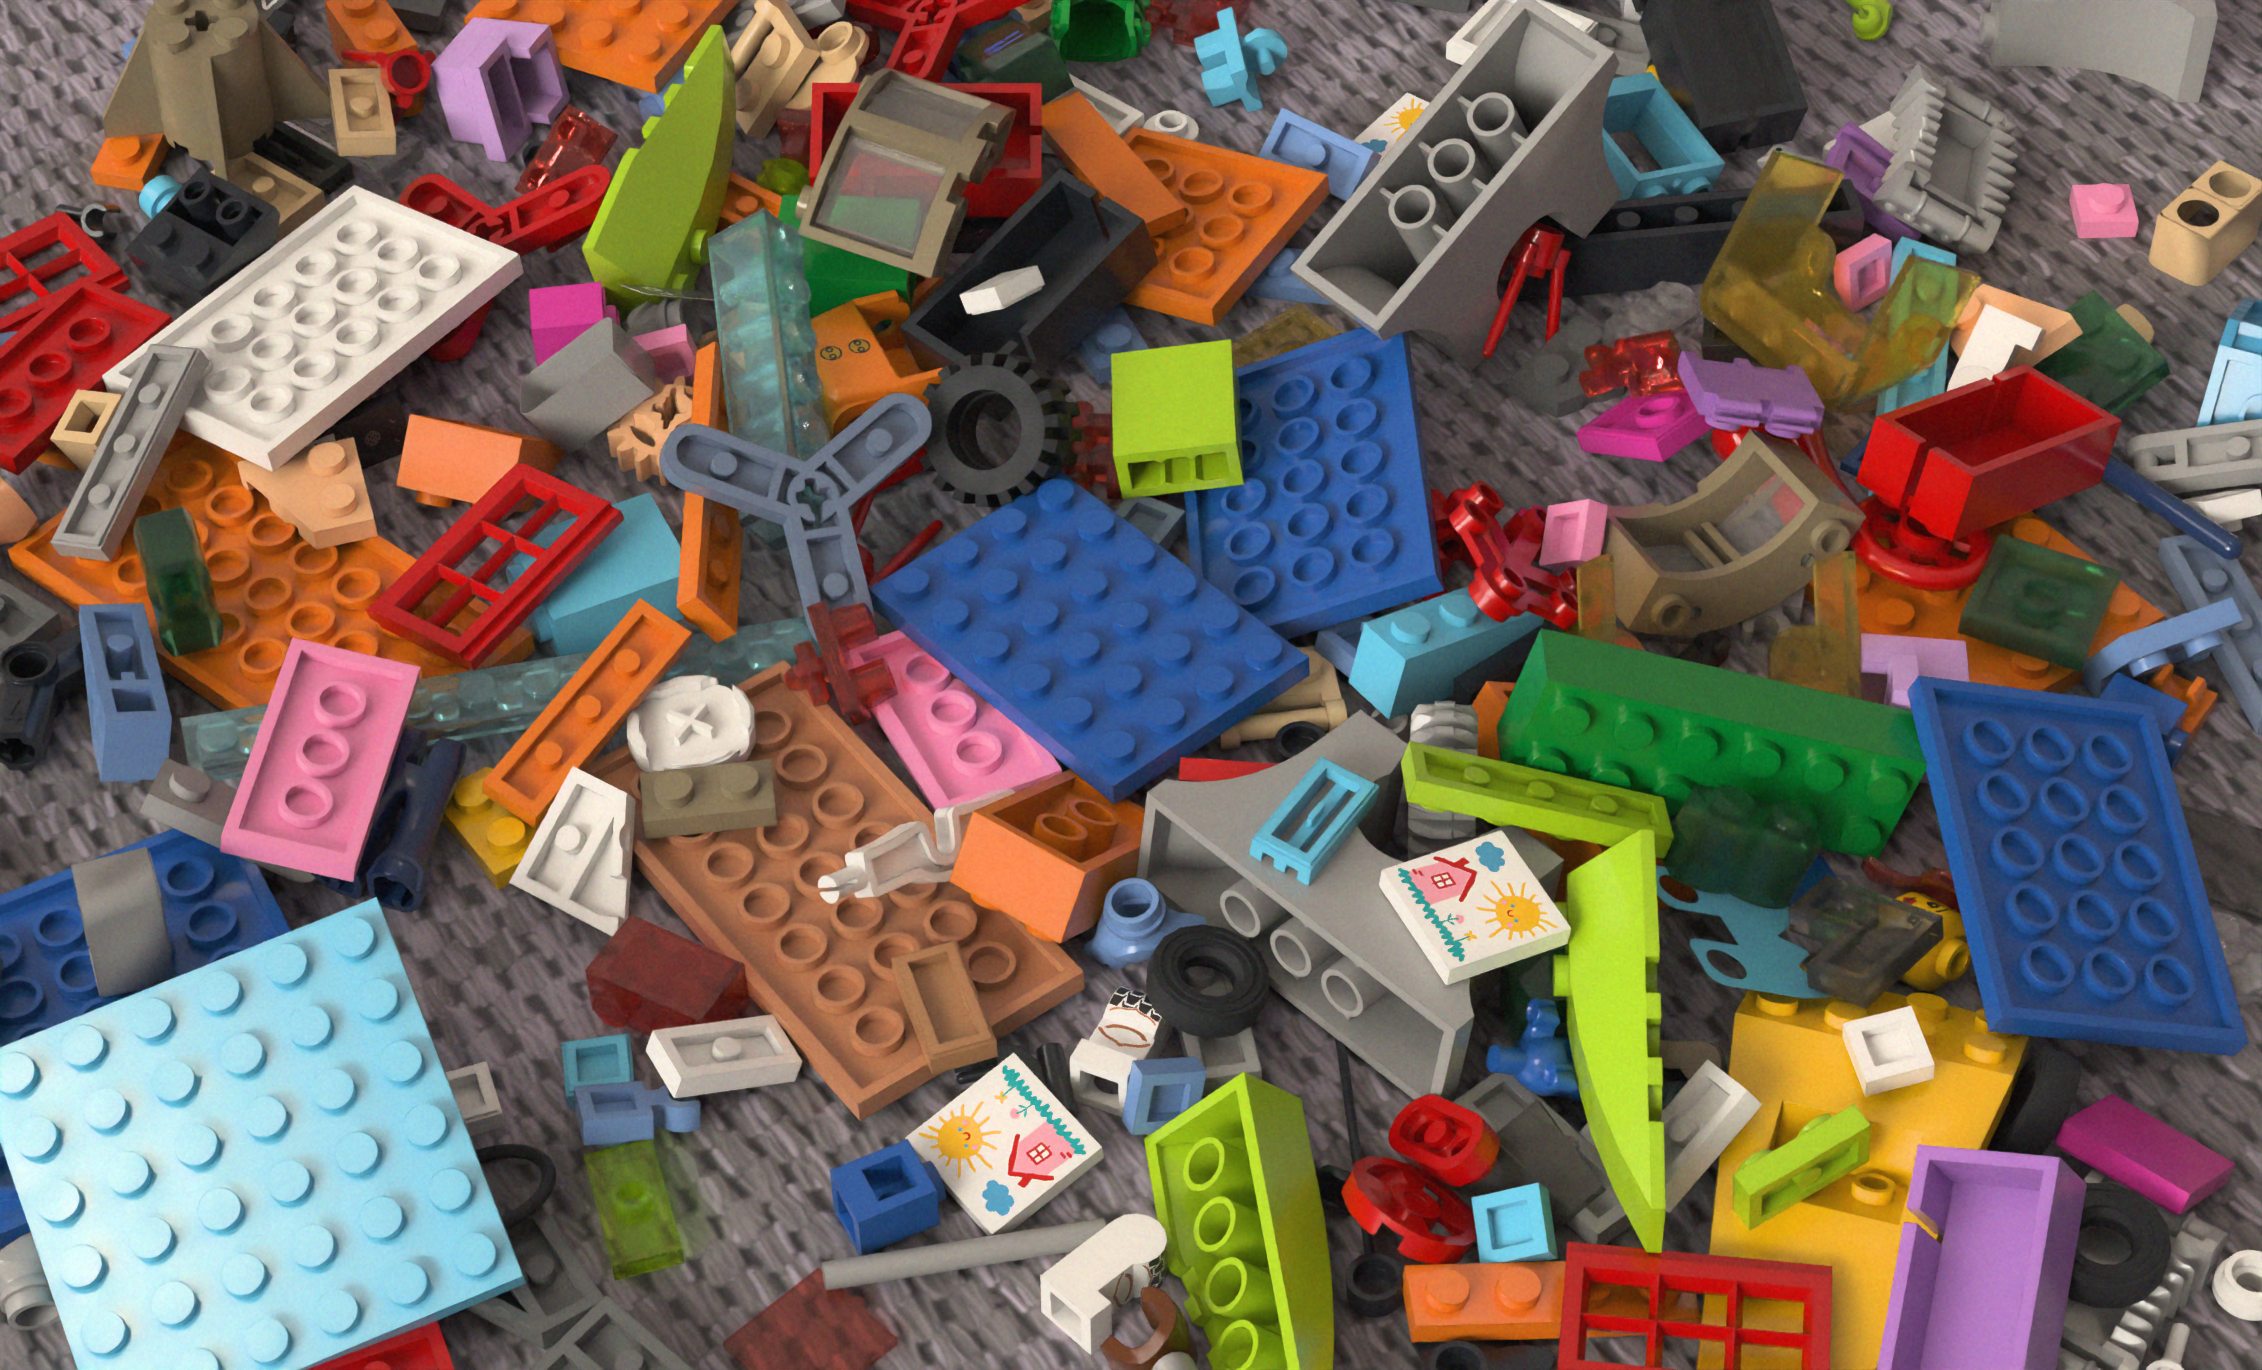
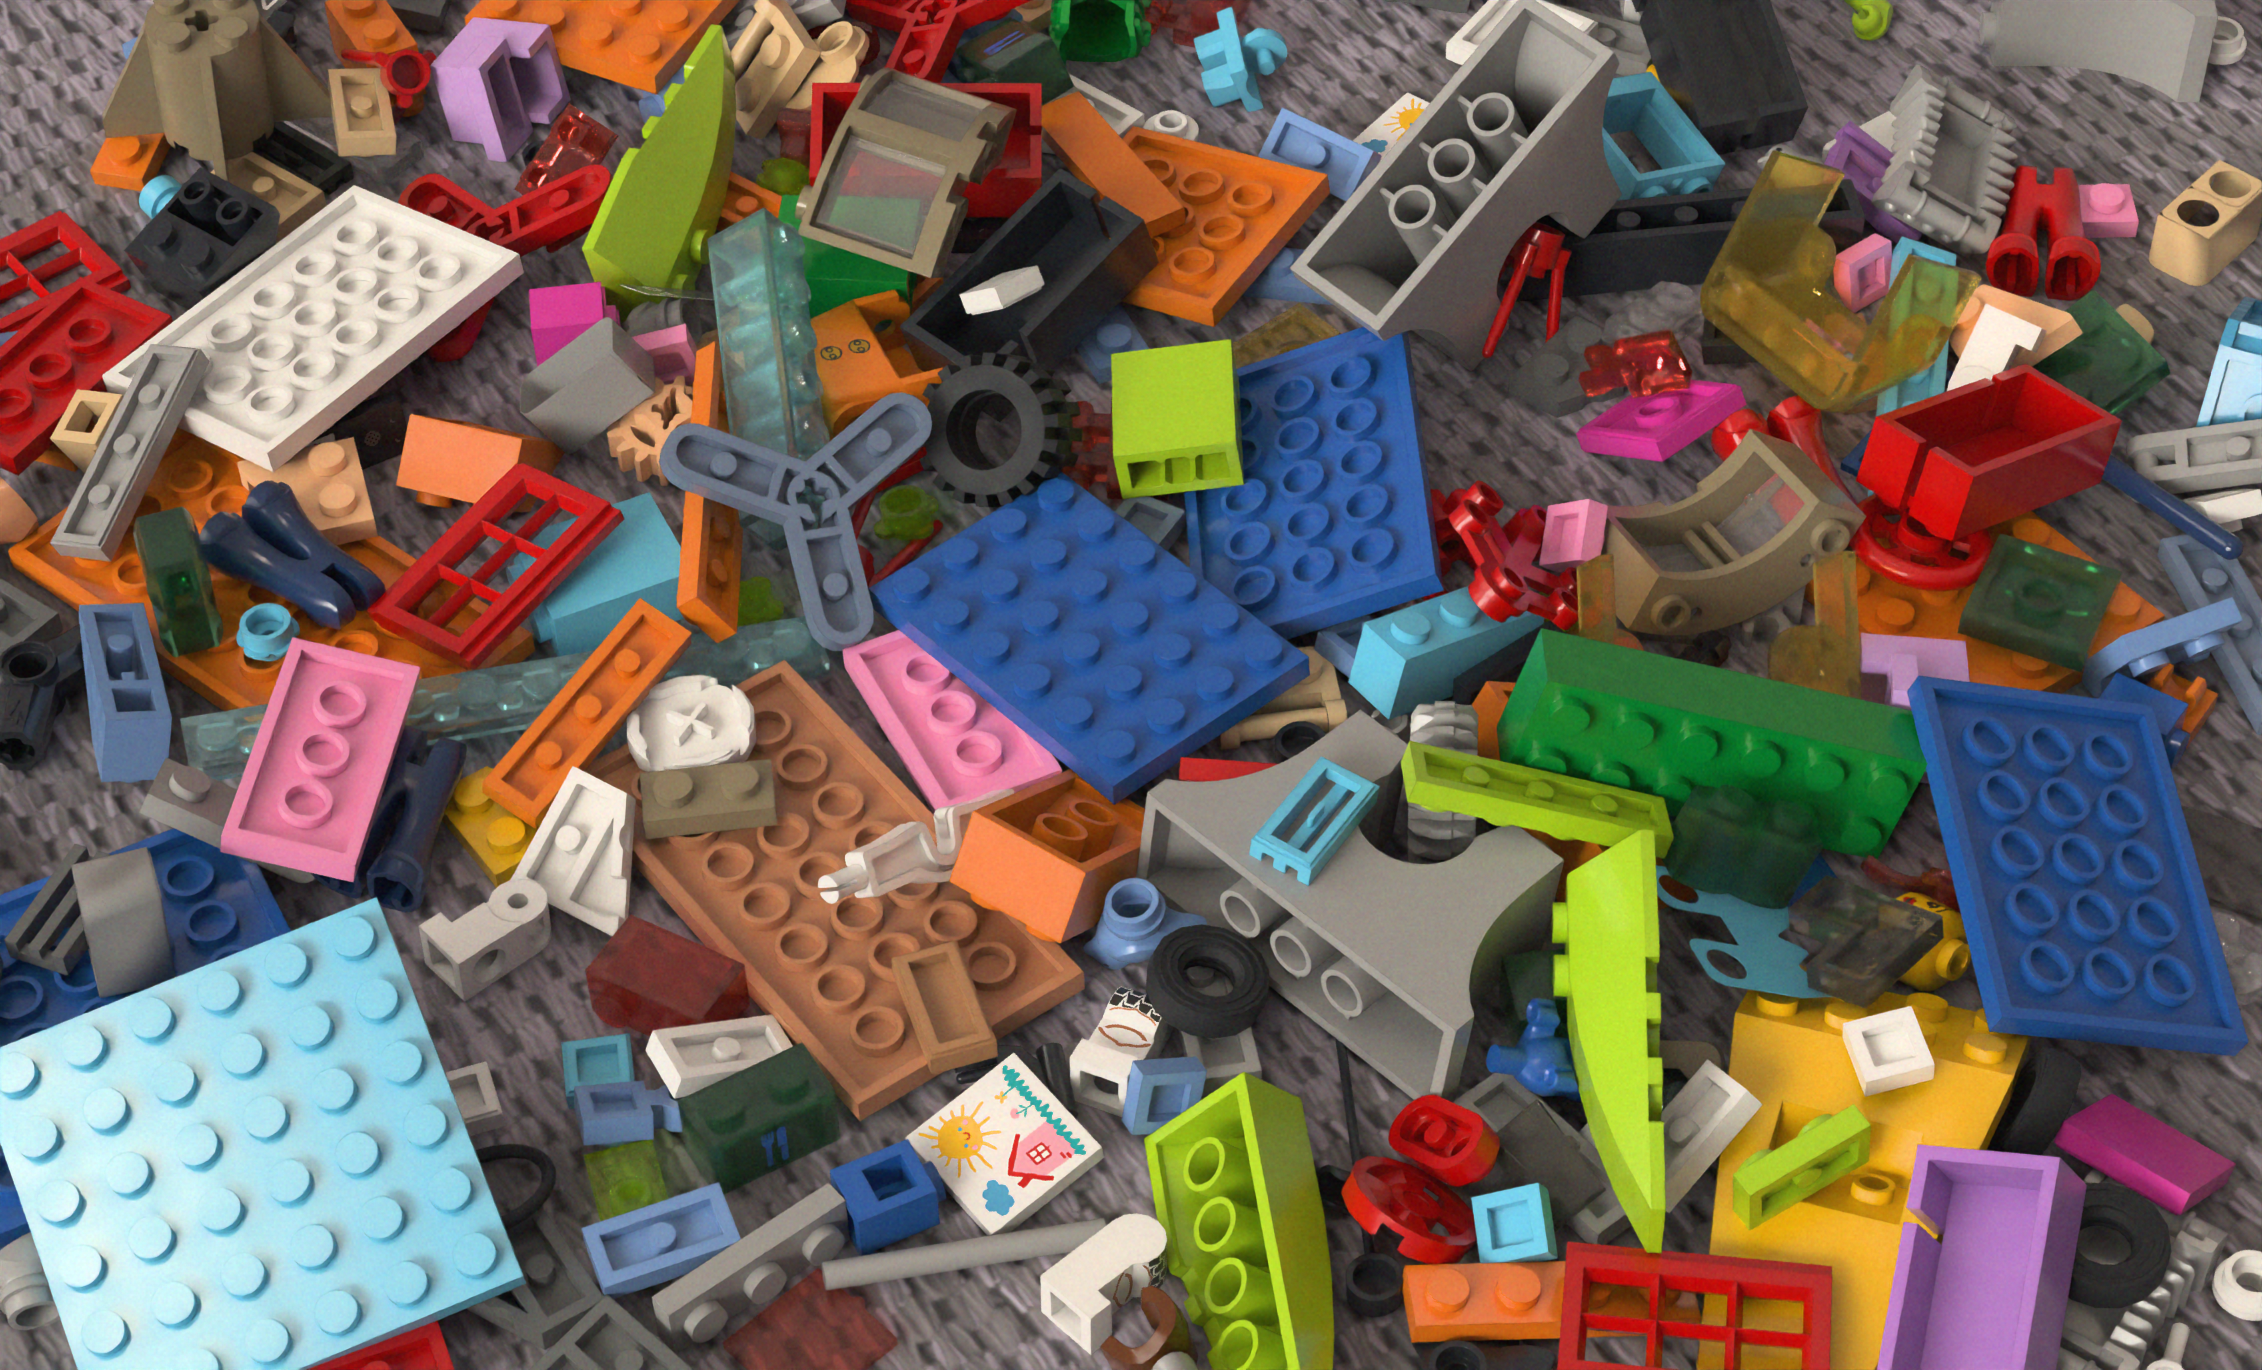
black hand [55,203,121,238] -> none
clear red hips [784,601,899,727] -> none
white tile [1379,830,1571,986] -> none
medium lavender plate [1678,351,1825,438] -> none
none -> dark grey tile [4,844,110,975]
none -> dark blue piece [194,480,386,630]
none -> medium azure plate [236,603,300,661]
none -> white leg [419,879,552,1001]
none -> medium blue plate [582,1182,741,1299]
none -> light grey plate [652,1182,850,1354]
none -> clear green brick [677,1042,840,1194]
none -> clear neon green plate [737,576,785,636]
none -> clear neon green plate [873,485,939,541]
none -> red piece [1986,165,2101,301]
none -> white plate [2208,16,2247,65]

